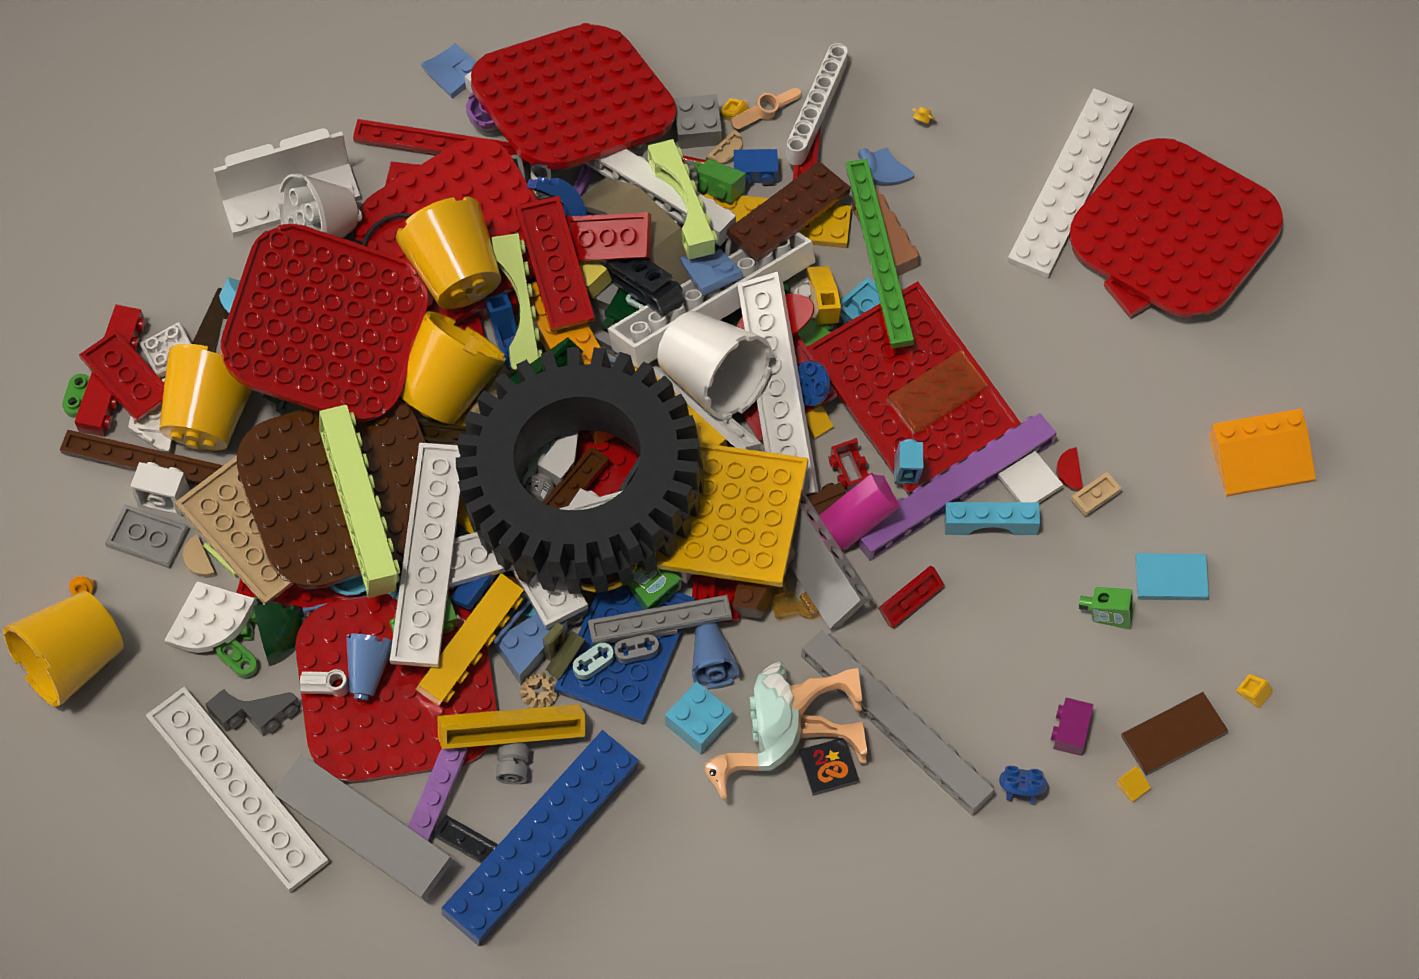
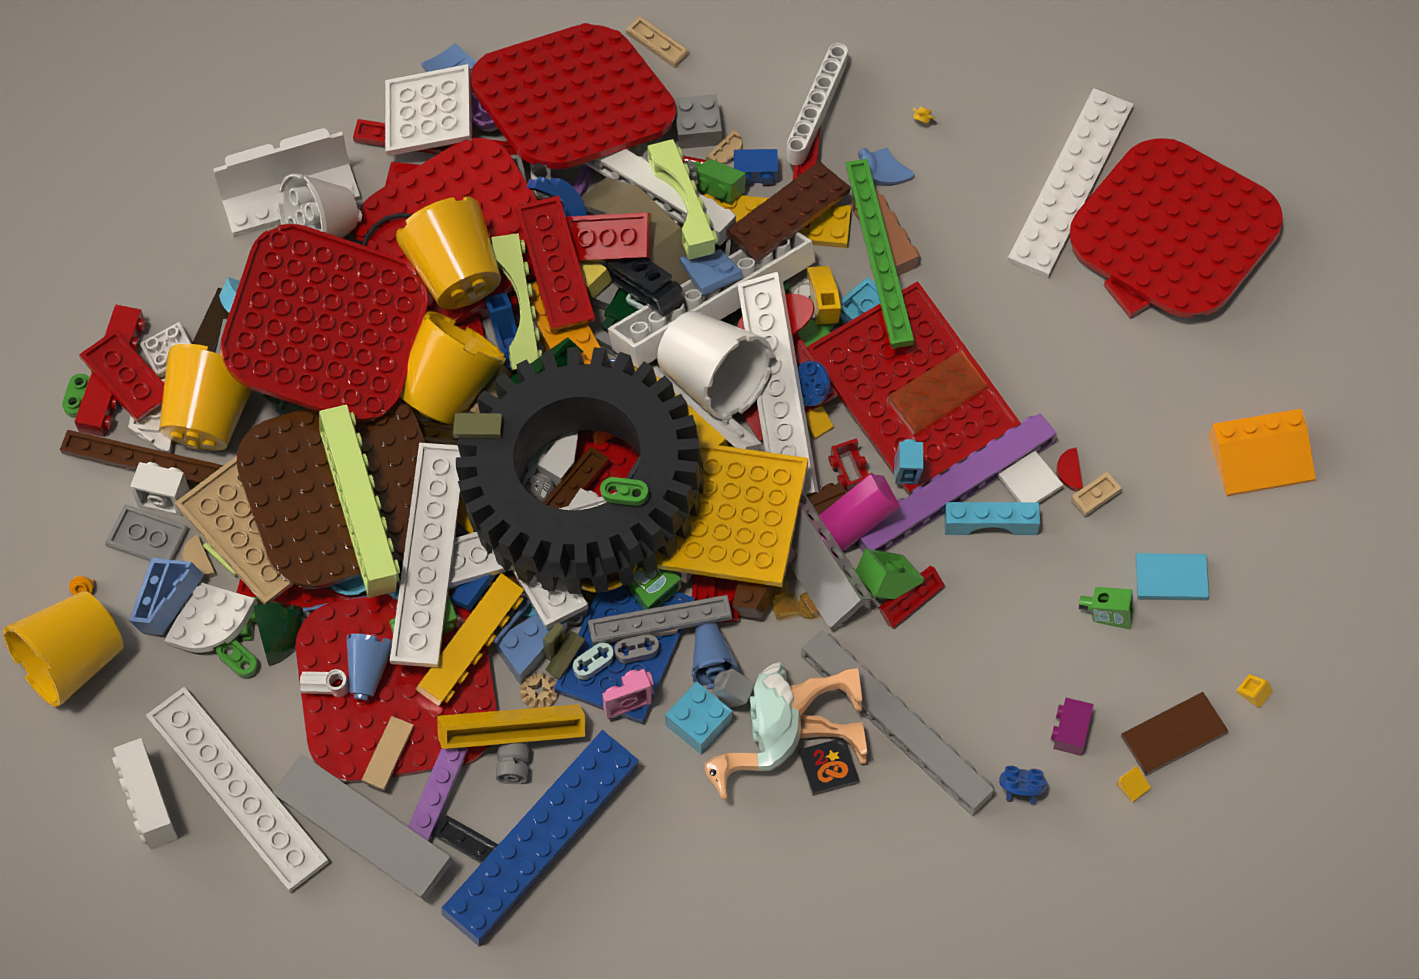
dark grey arch [206,689,300,736] -> none
yellow slope [719,98,750,122] -> none
light nougat piece [731,88,801,129] -> none
none -> white brick [112,738,178,849]
none -> medium blue wedge [129,558,204,635]
none -> tan tile [362,716,414,791]
none -> white plate [385,64,472,156]
none -> olive tile [453,413,503,438]
none -> bright green plate [600,477,649,506]
none -> bright pink plate [602,669,654,719]
none -> tan tile [626,16,689,68]
none -> light grey arch [712,669,755,708]
none -> bright green slope [855,549,924,600]

